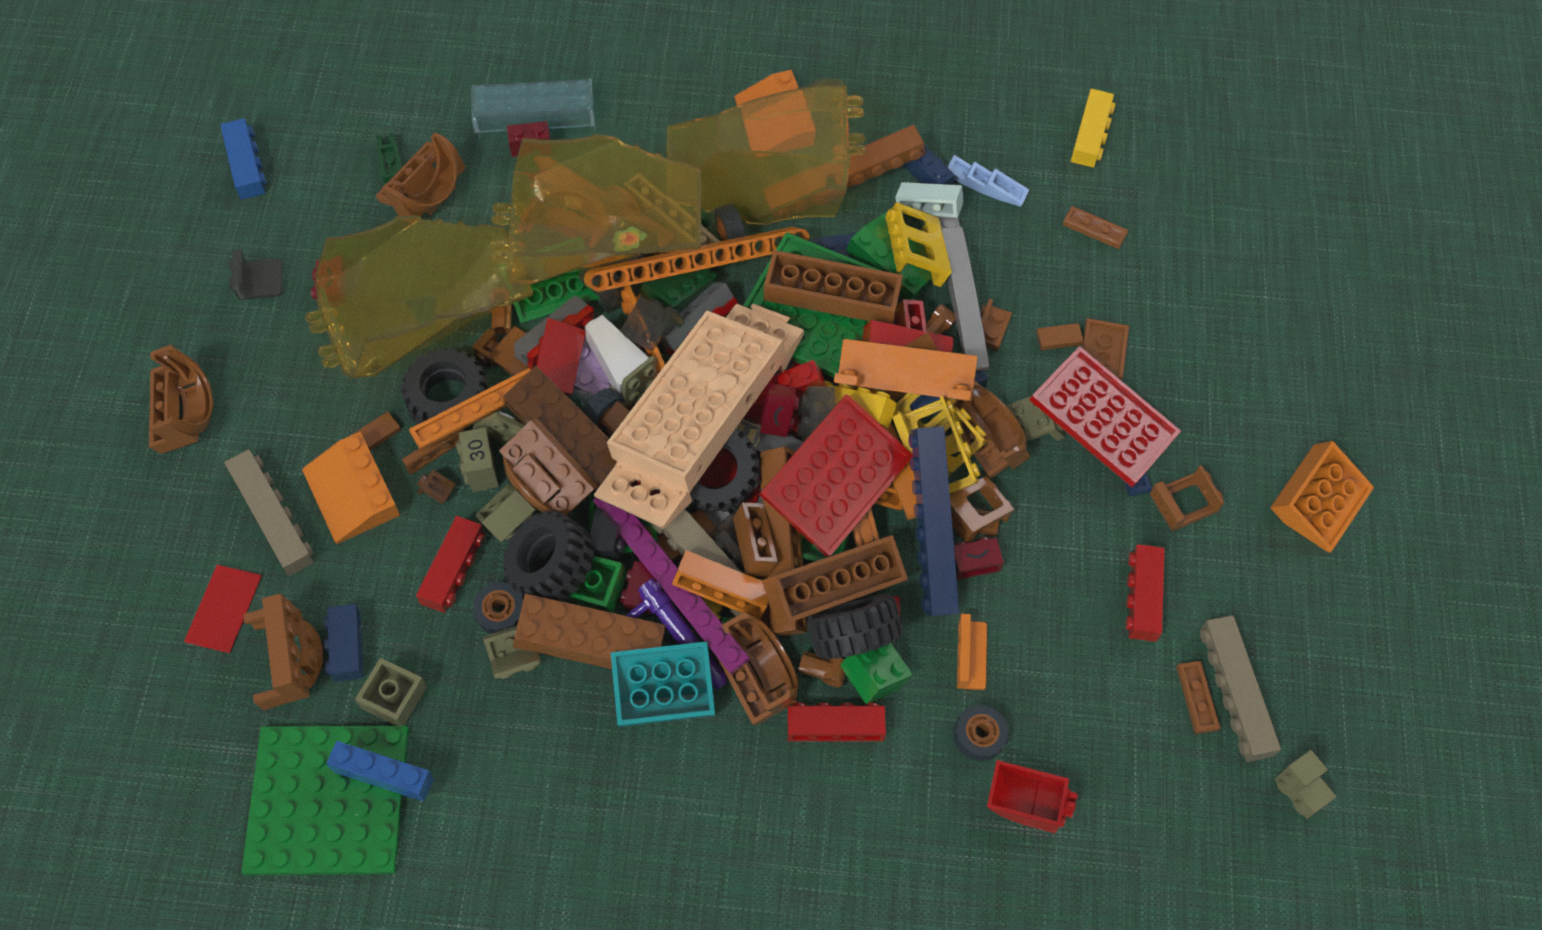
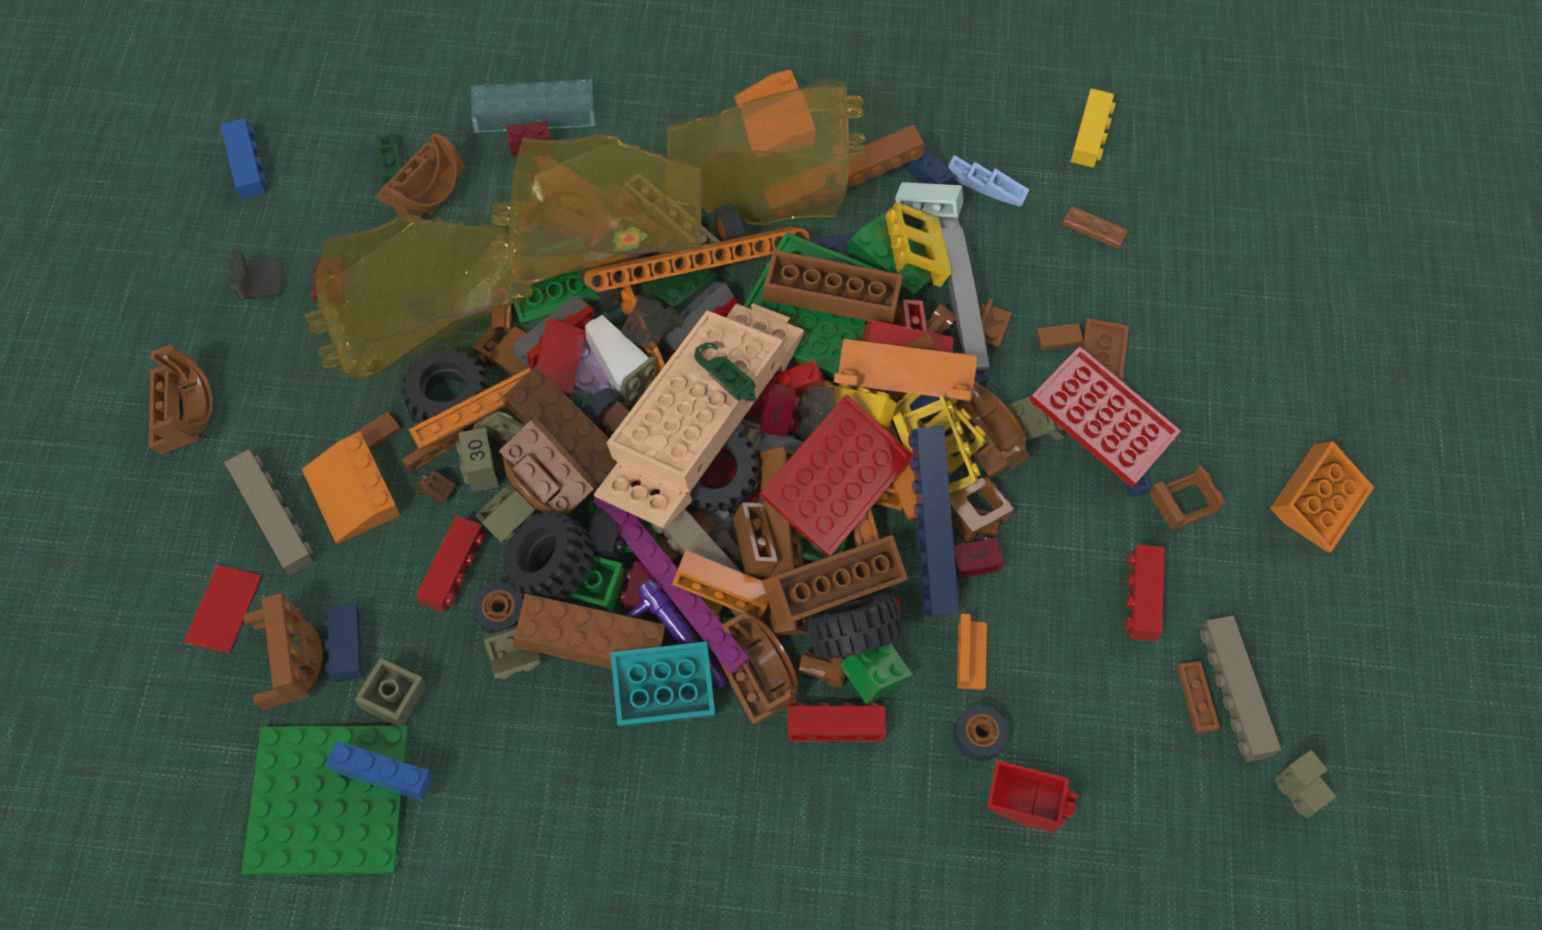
none -> dark green plate [694,343,757,402]

